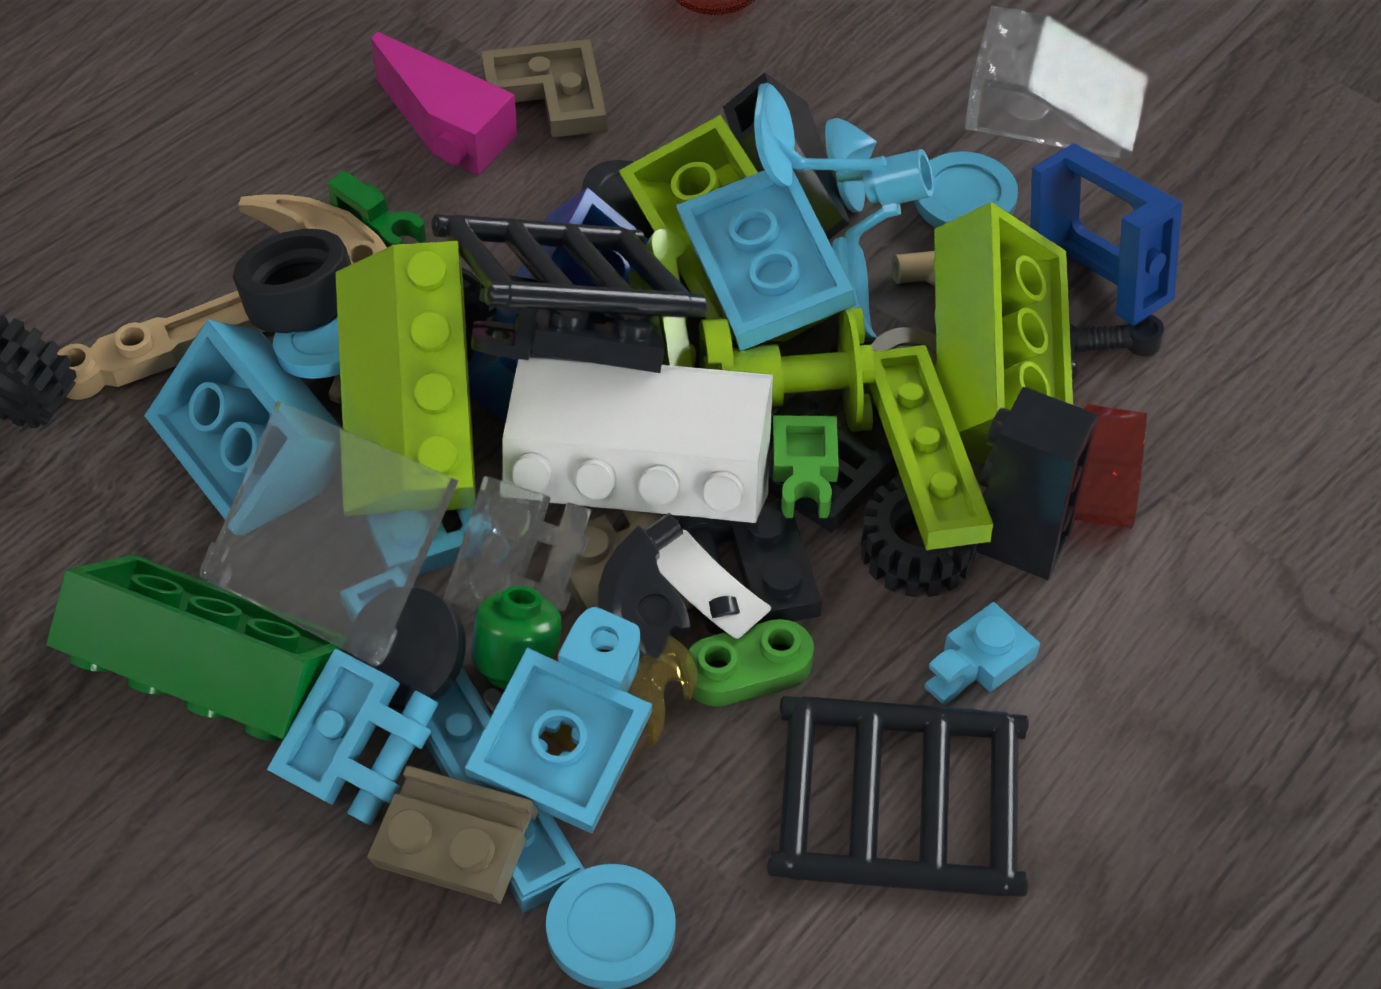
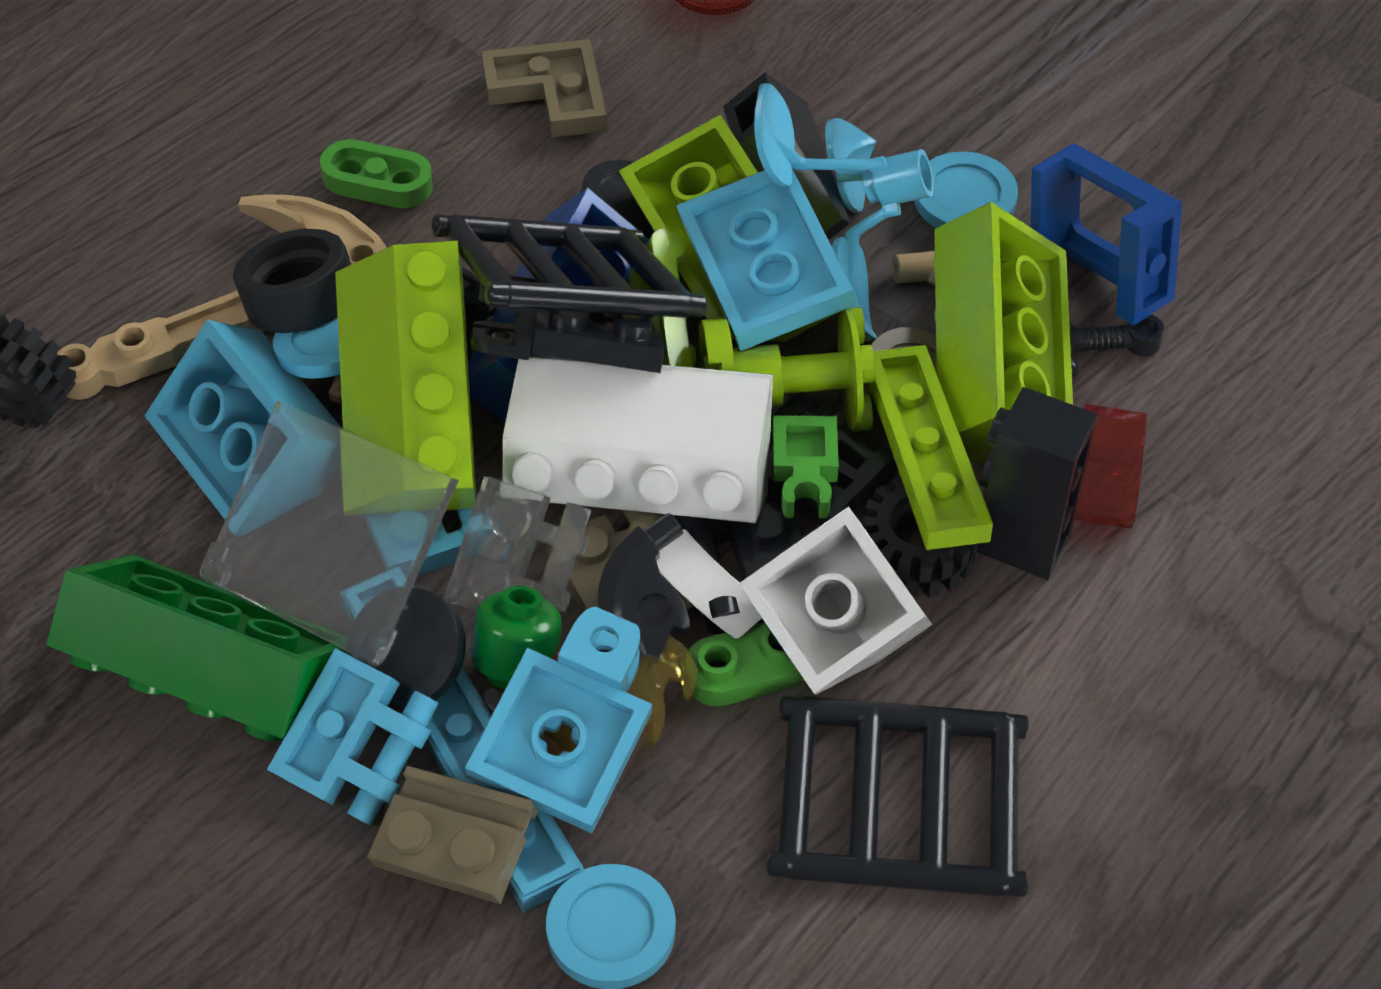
green plate [327,170,426,248] -> none
dark pink slope [371,31,517,176] -> none
medium azure plate [924,602,1040,705] -> none
clear slope [965,6,1148,160] -> none
none -> bright green plate [320,139,433,208]
none -> white slope [739,506,933,695]

